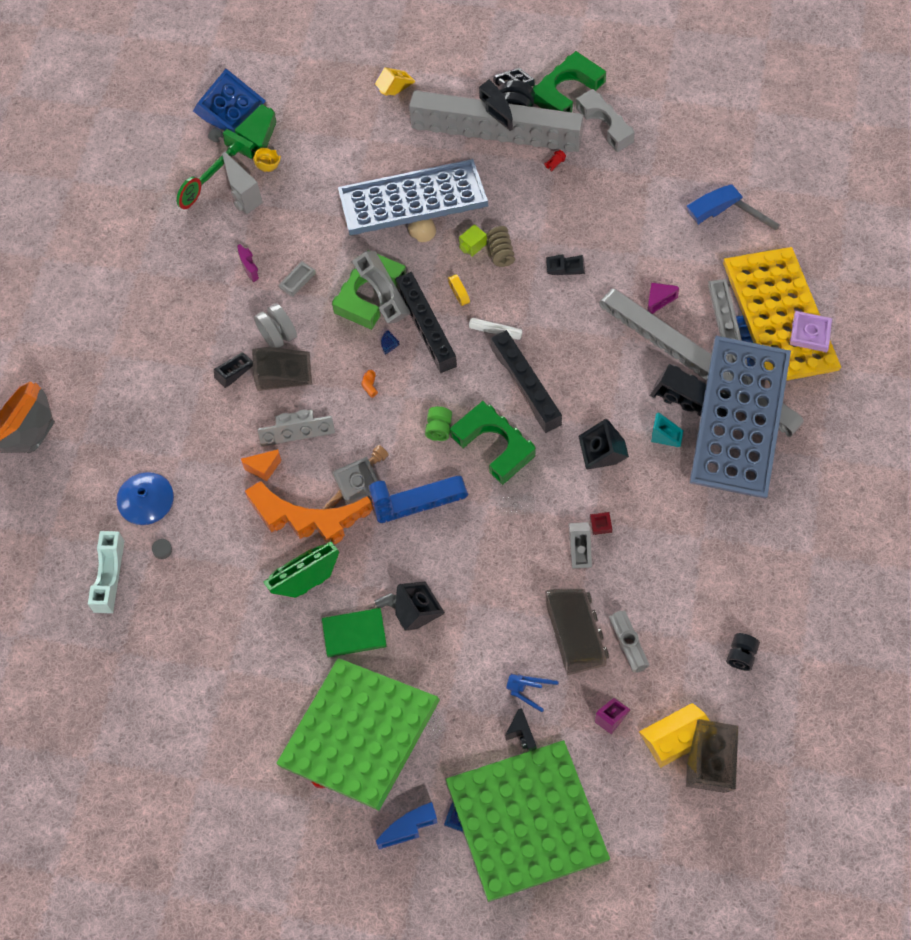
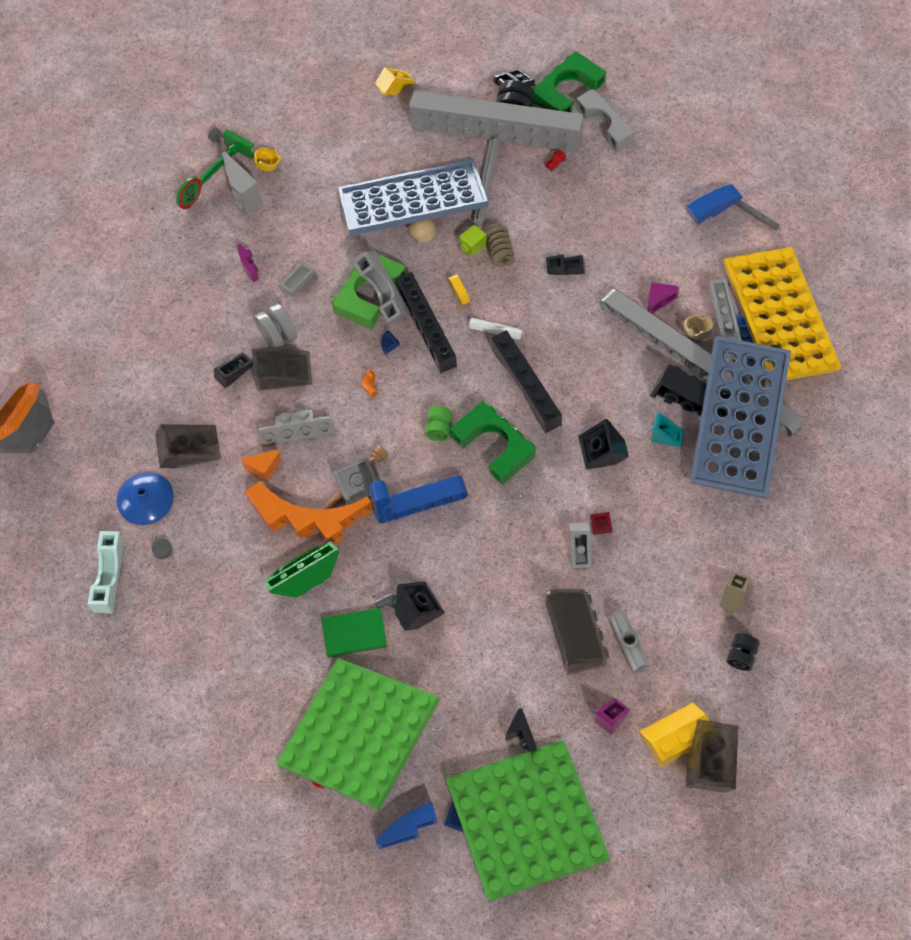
blue slope [193,69,266,133] -> none
green slope [235,104,277,152] -> none
black slope [479,79,513,131] -> none
blue plant [506,674,559,712] -> none
lavender tile [790,311,832,352] -> none
none -> clear smoke slope [155,424,221,468]
none -> light grey axle [473,138,499,226]
none -> tan hair [683,314,713,340]
none -> dark tan slope [719,572,751,613]

